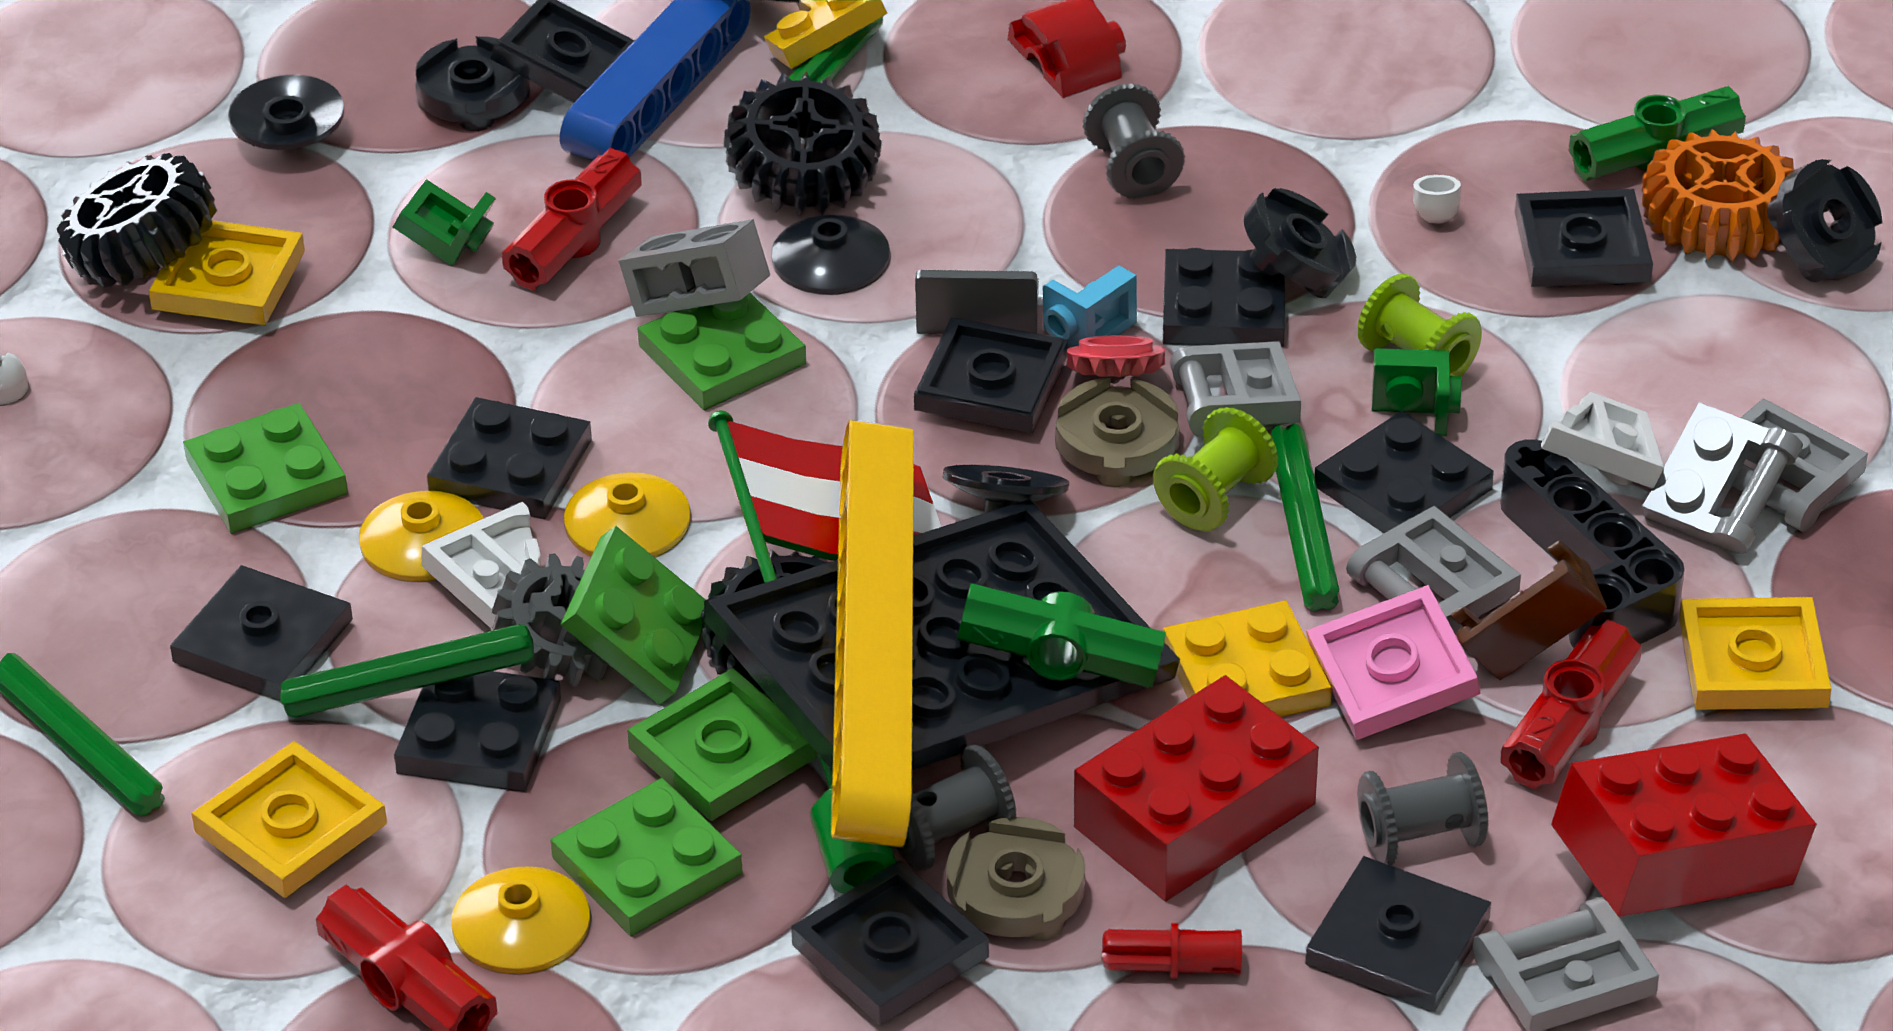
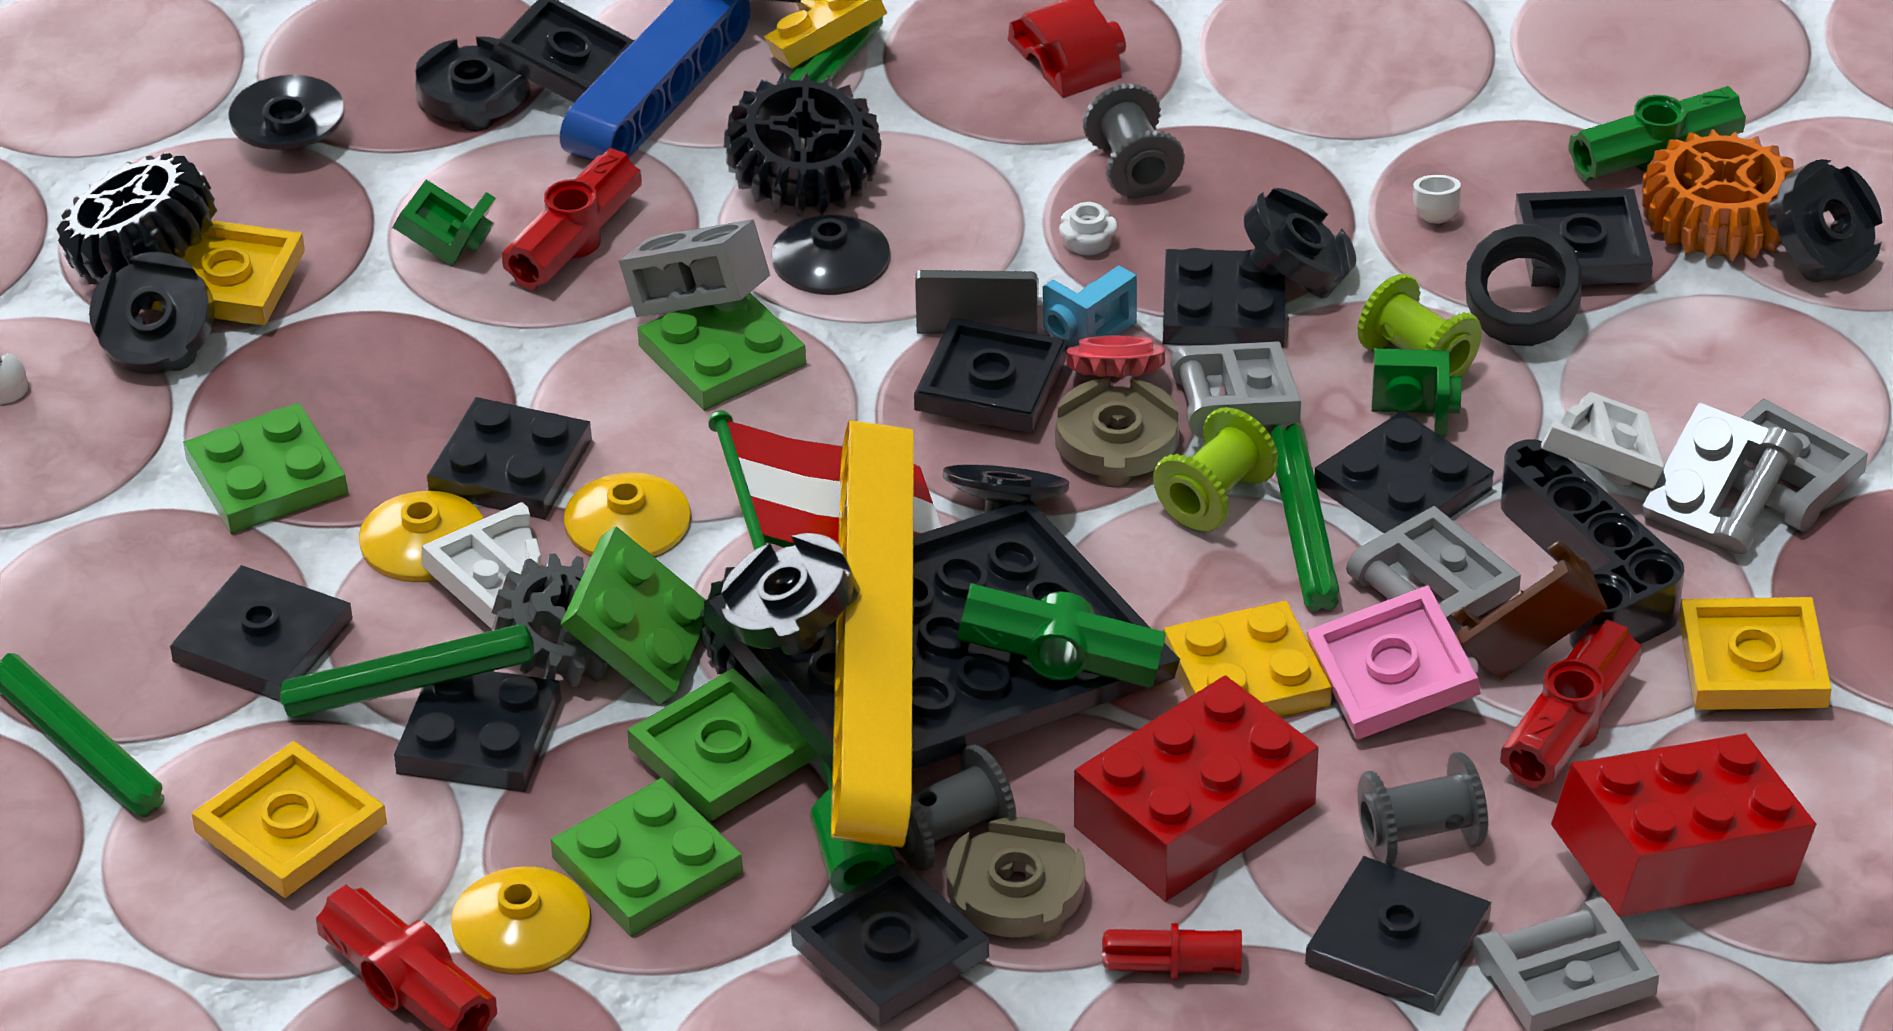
none -> black plate [89,252,214,374]
none -> black plate [721,533,860,655]
none -> white plate [1059,202,1117,256]
none -> black tyre [1465,224,1582,346]

